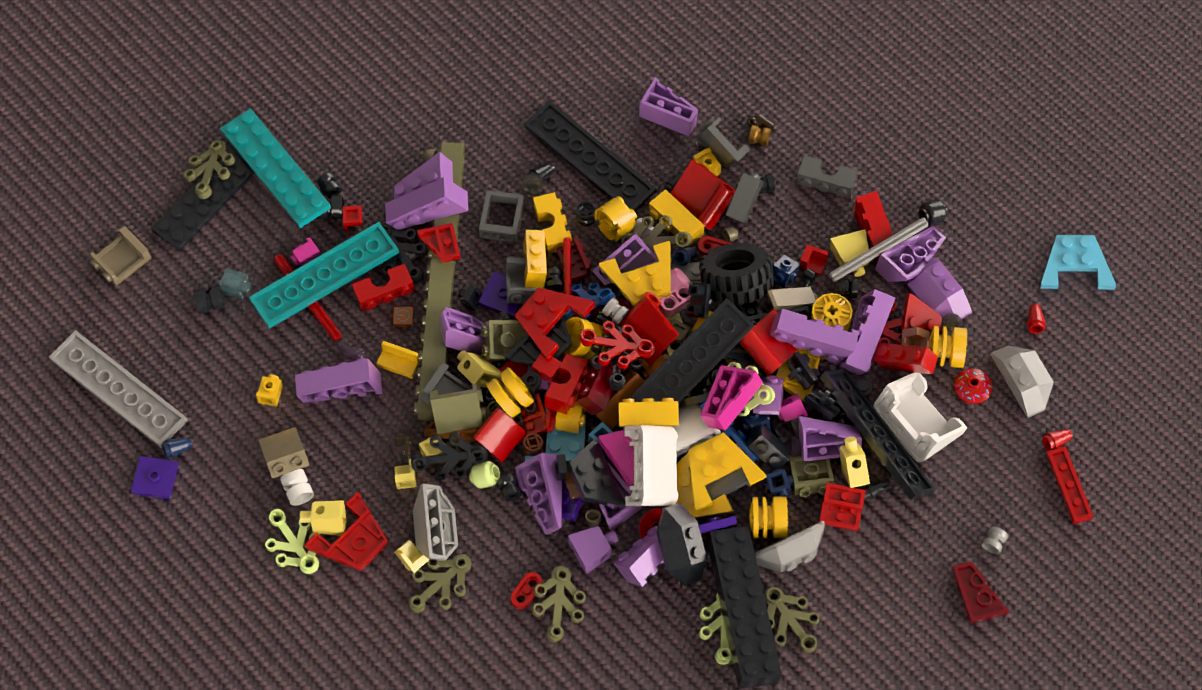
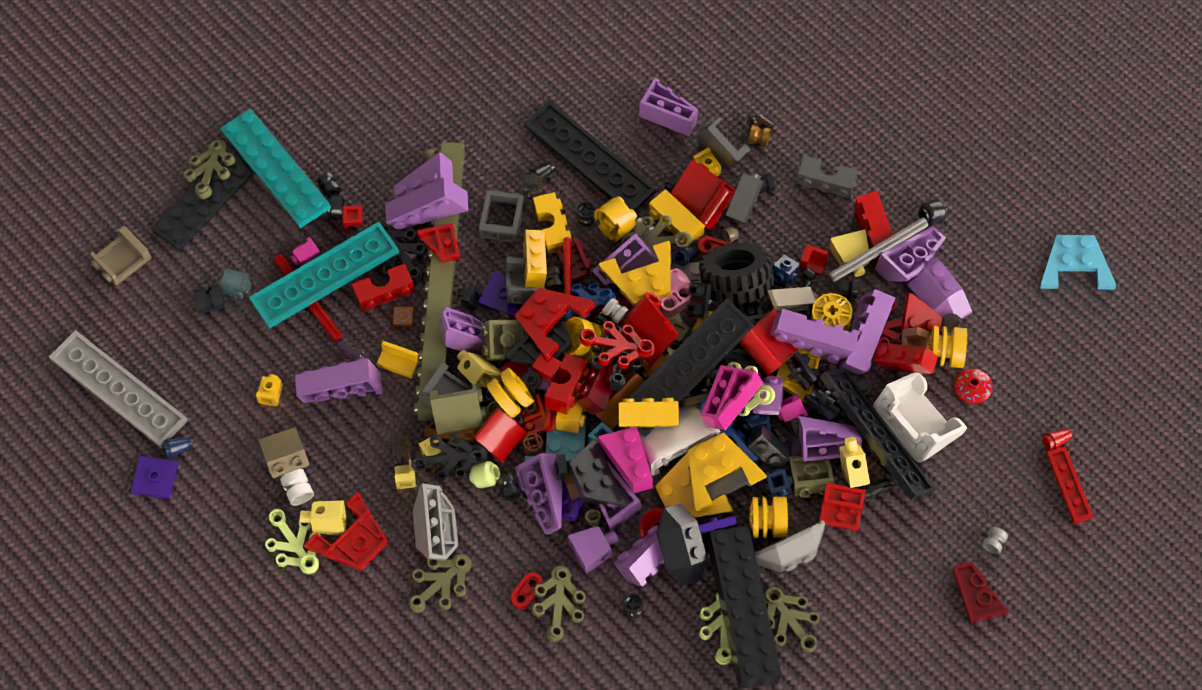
light yellow panel [394,540,429,573] -> none
white windscreen [624,425,678,506] -> none
light grey wedge [990,346,1054,418] -> none
red cone [1027,304,1046,334] -> none
none -> black wheel [623,593,643,618]

